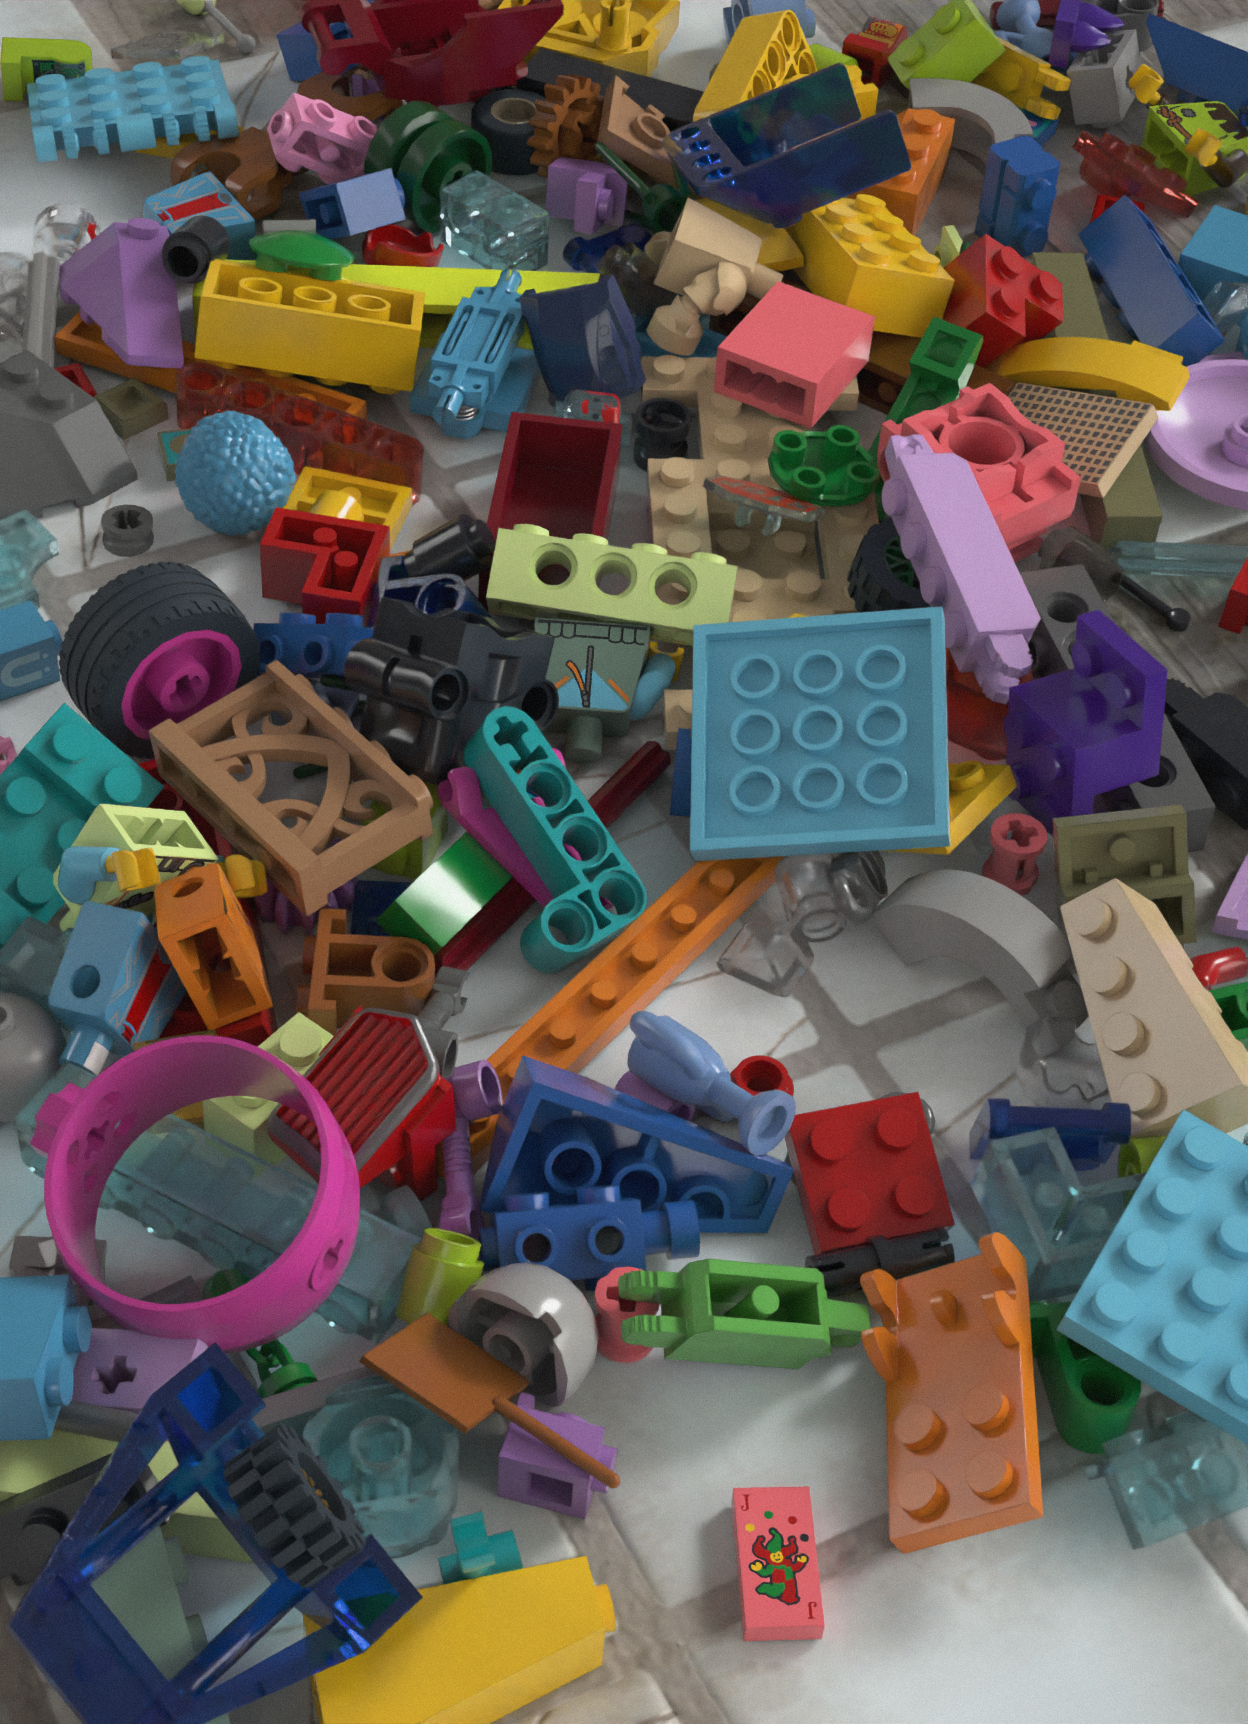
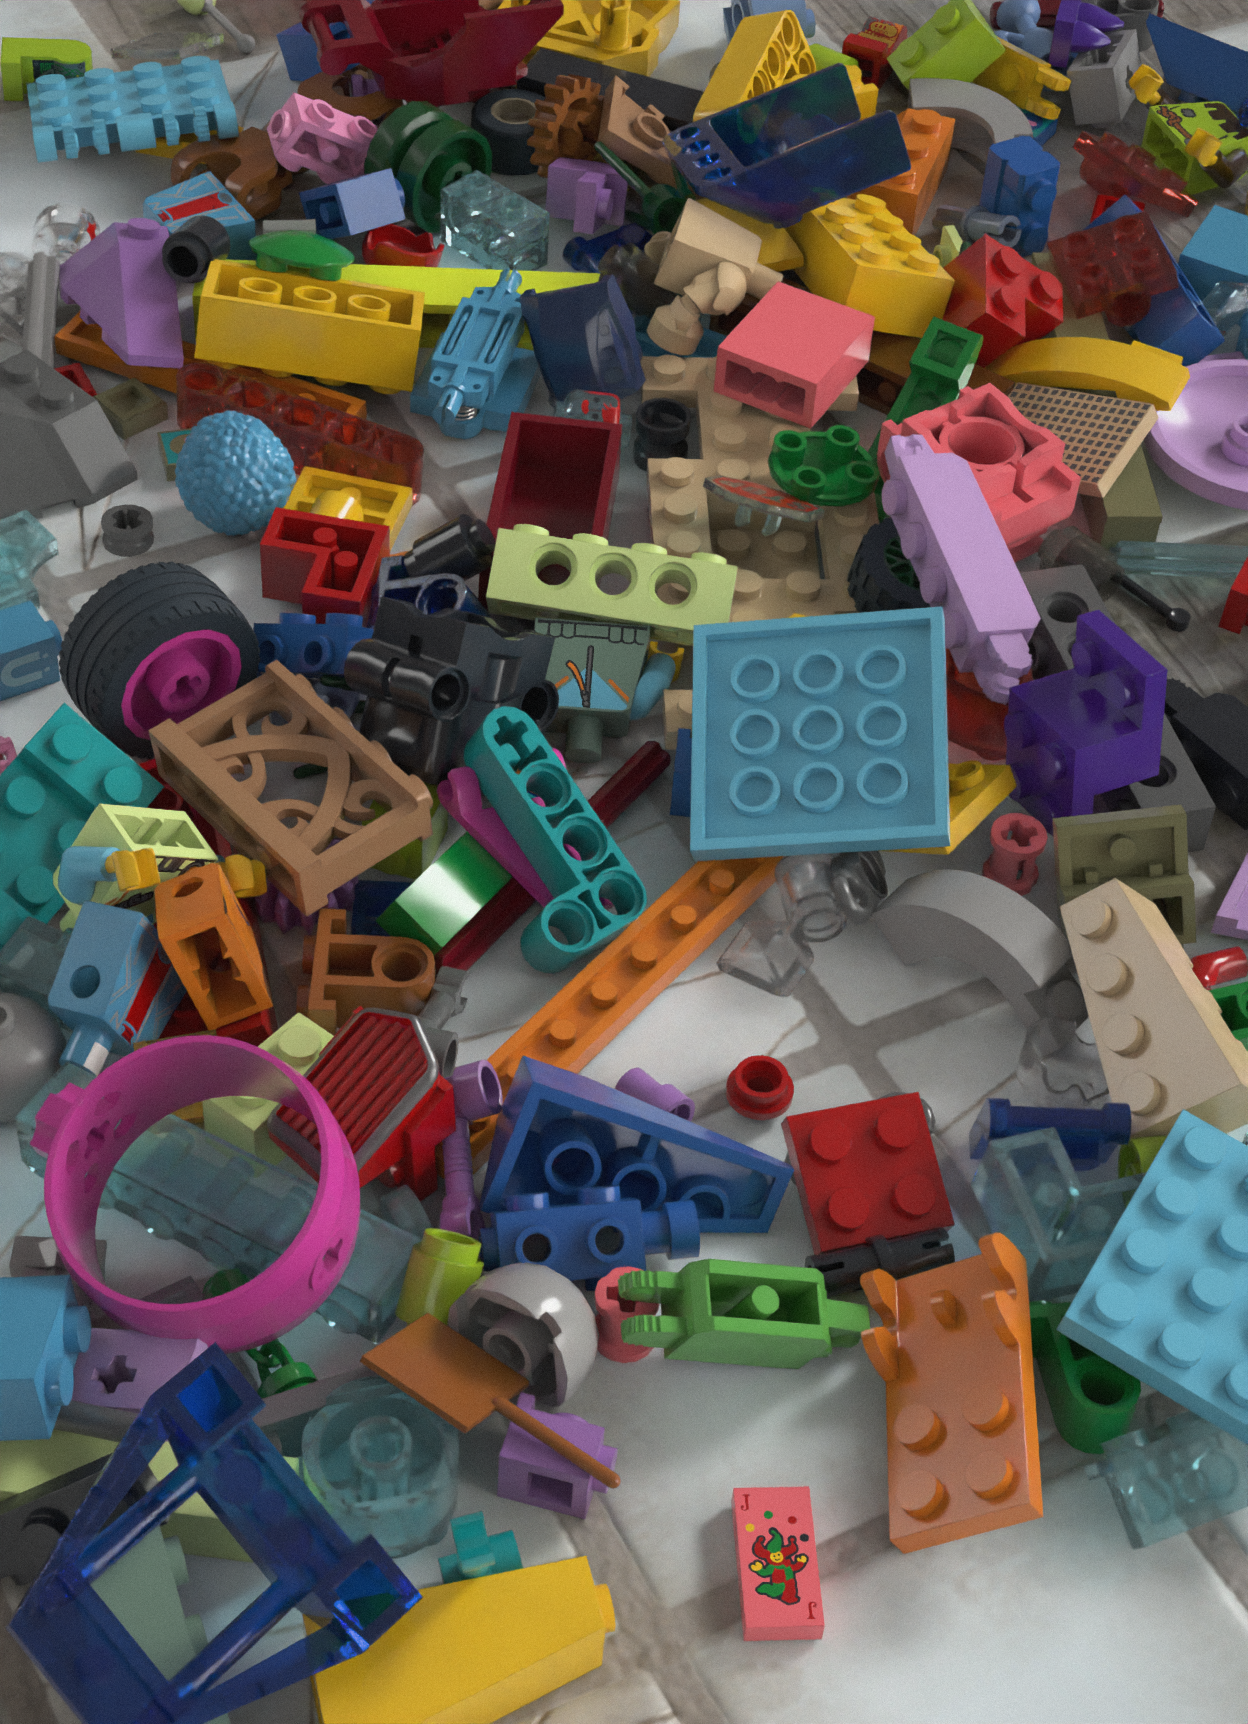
black bush [223,1424,366,1589] -> none
medium blue piece [627,1011,796,1156] -> none
none -> sand blue axle [932,205,1021,248]
none -> clear red plate [1047,211,1179,327]

